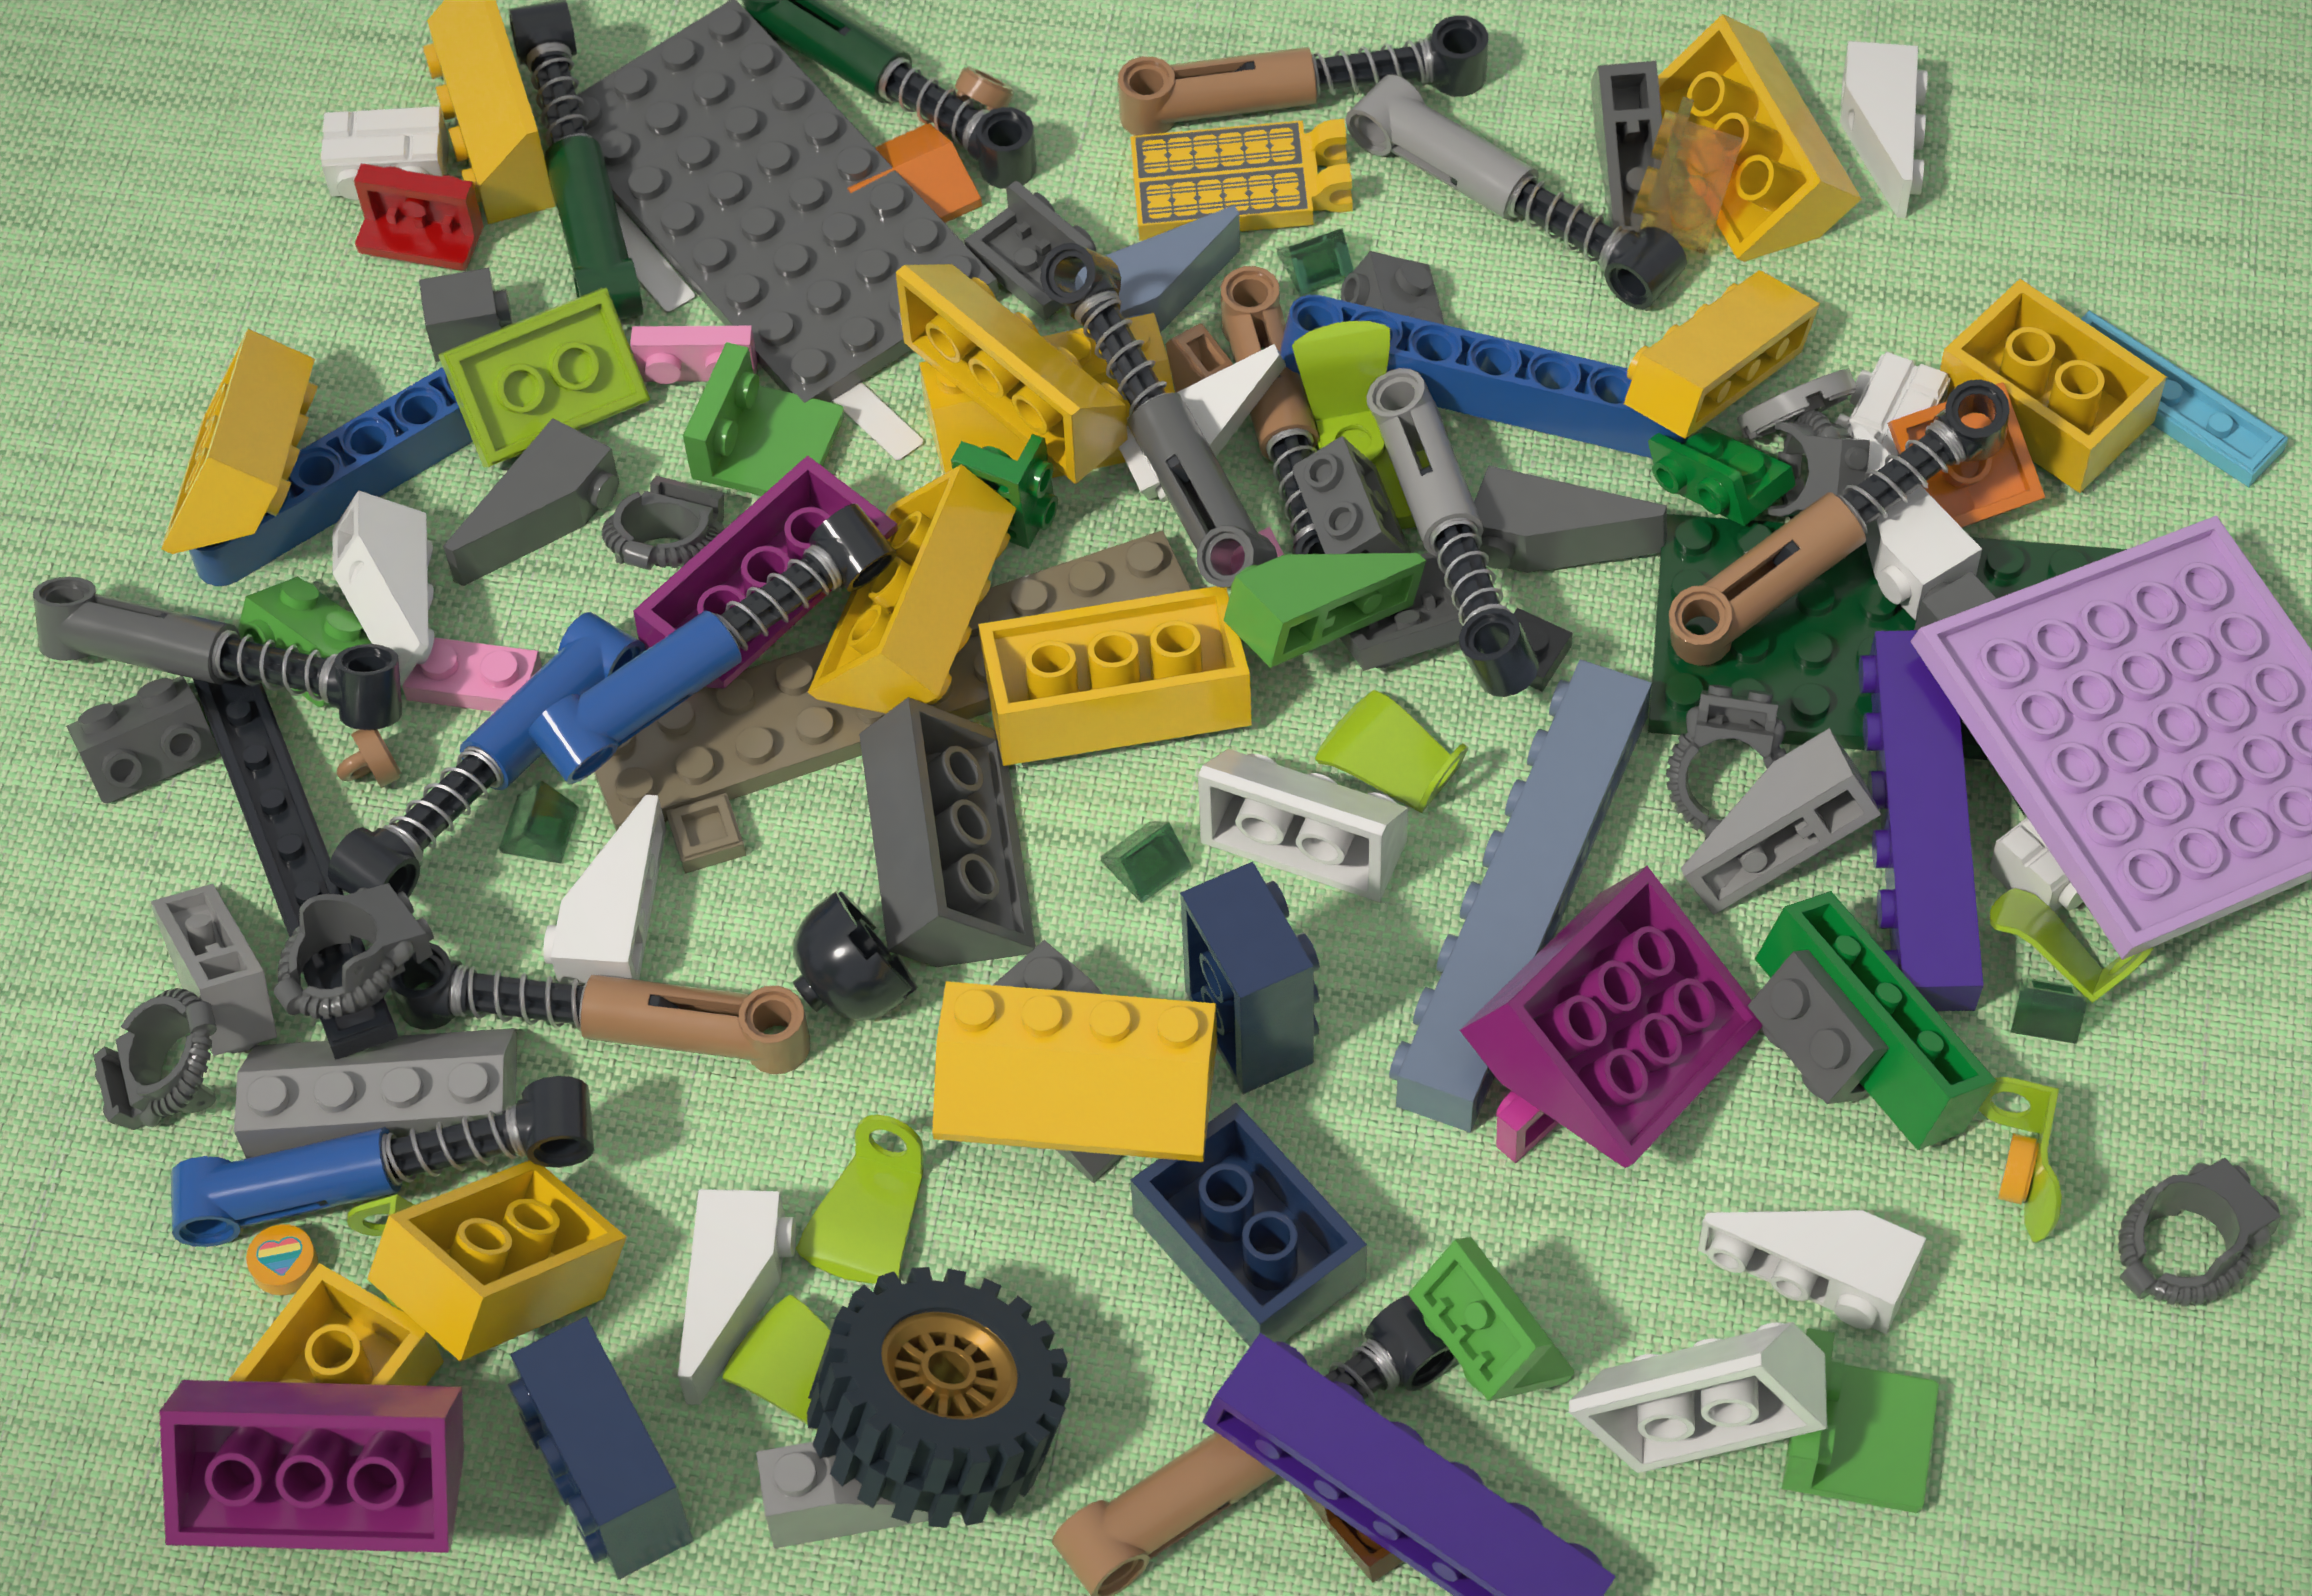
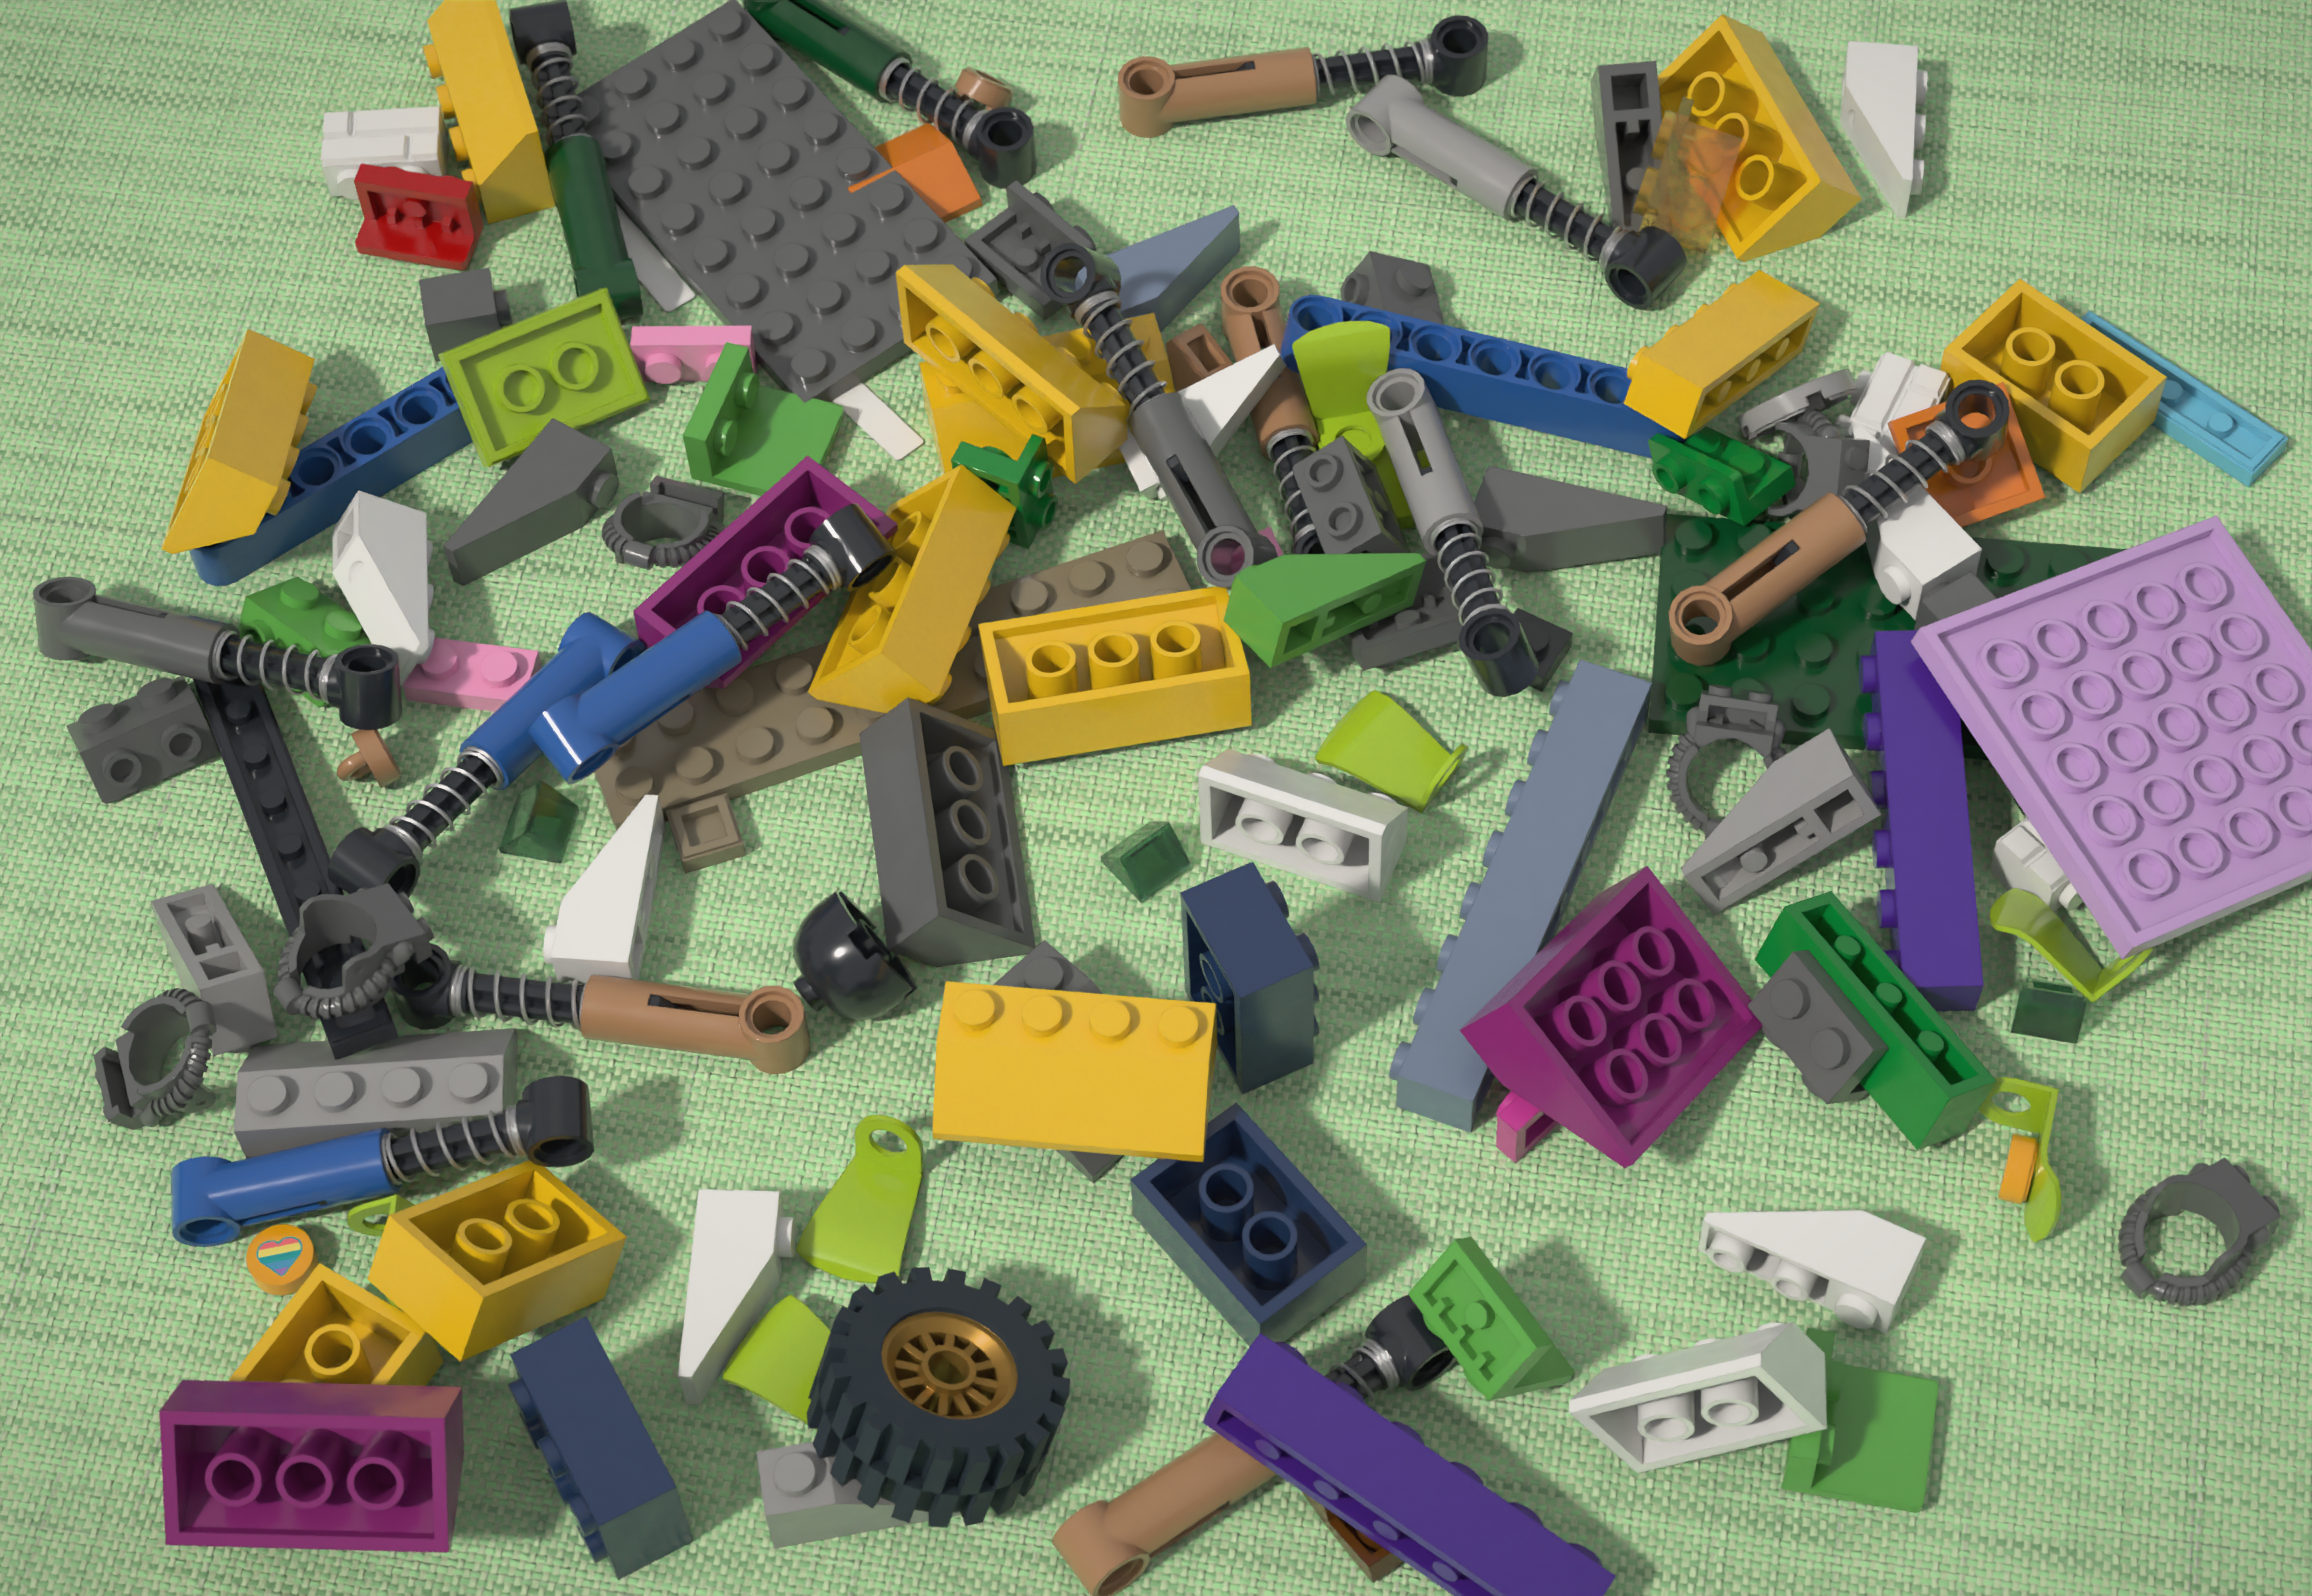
yellow tile [1130,119,1353,241] -> none
clear green slope [1277,228,1354,296] -> none

